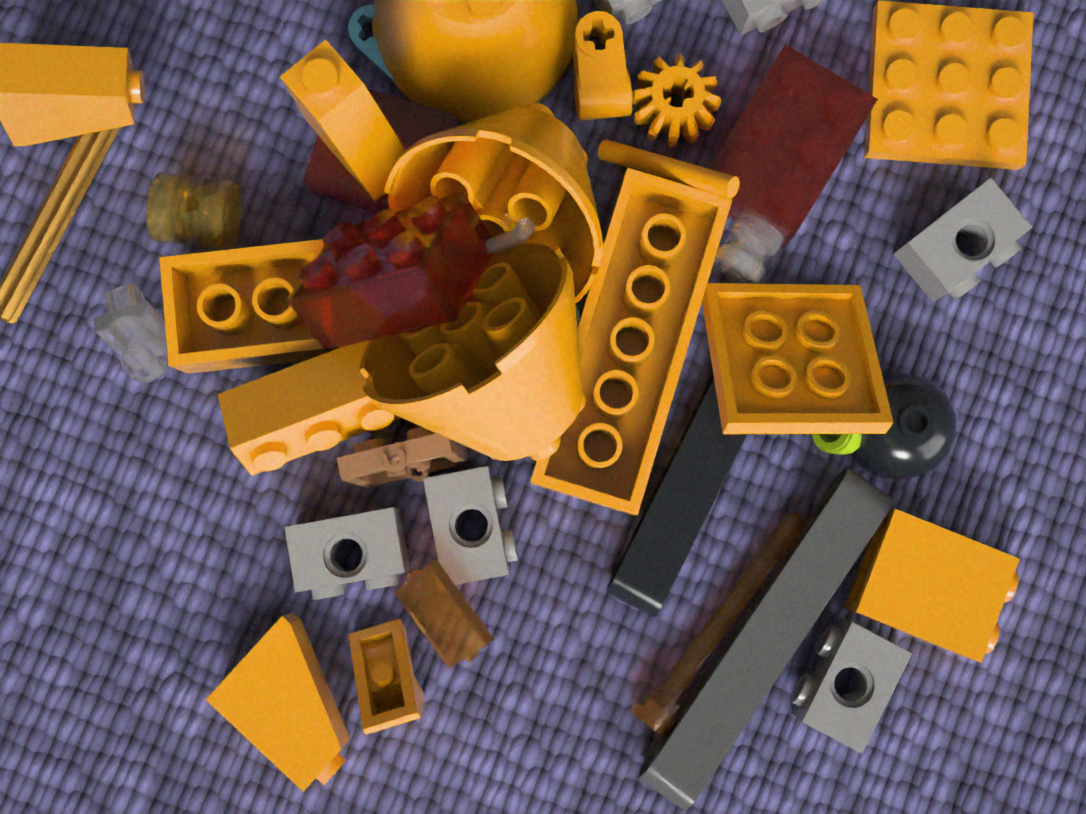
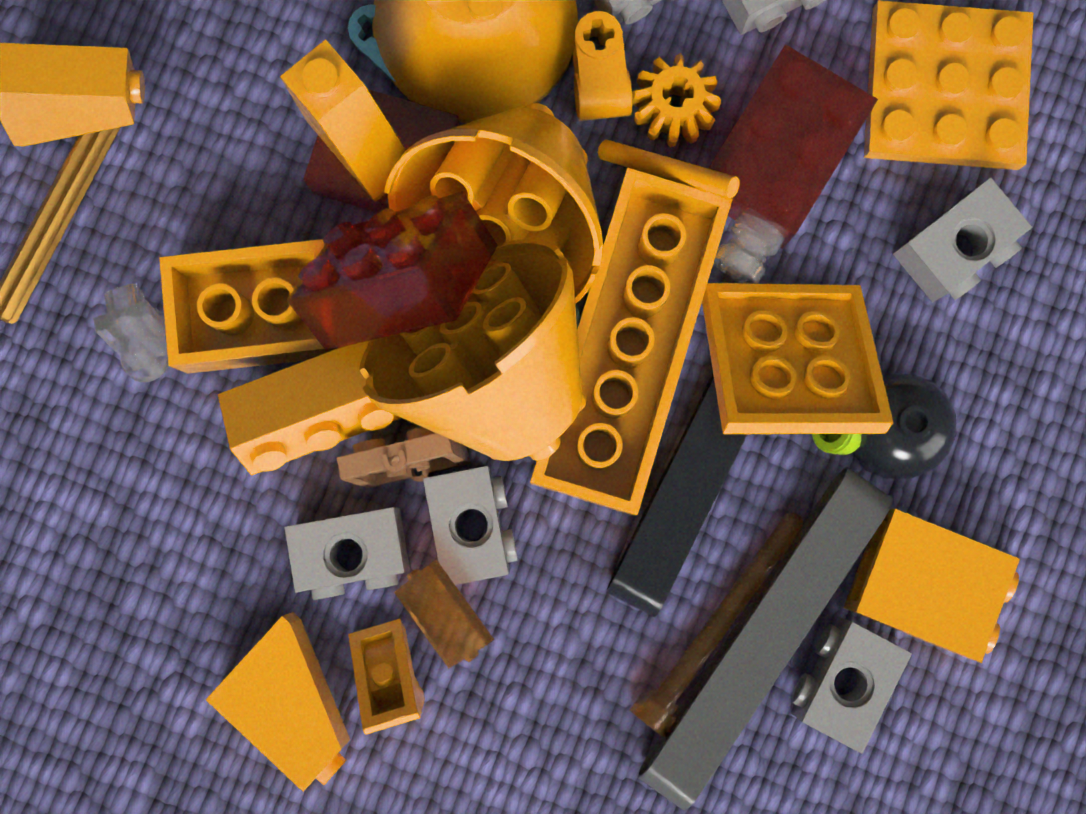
clear yellow wheel [147,172,242,250] -> none
clear leg [486,218,535,254] -> none

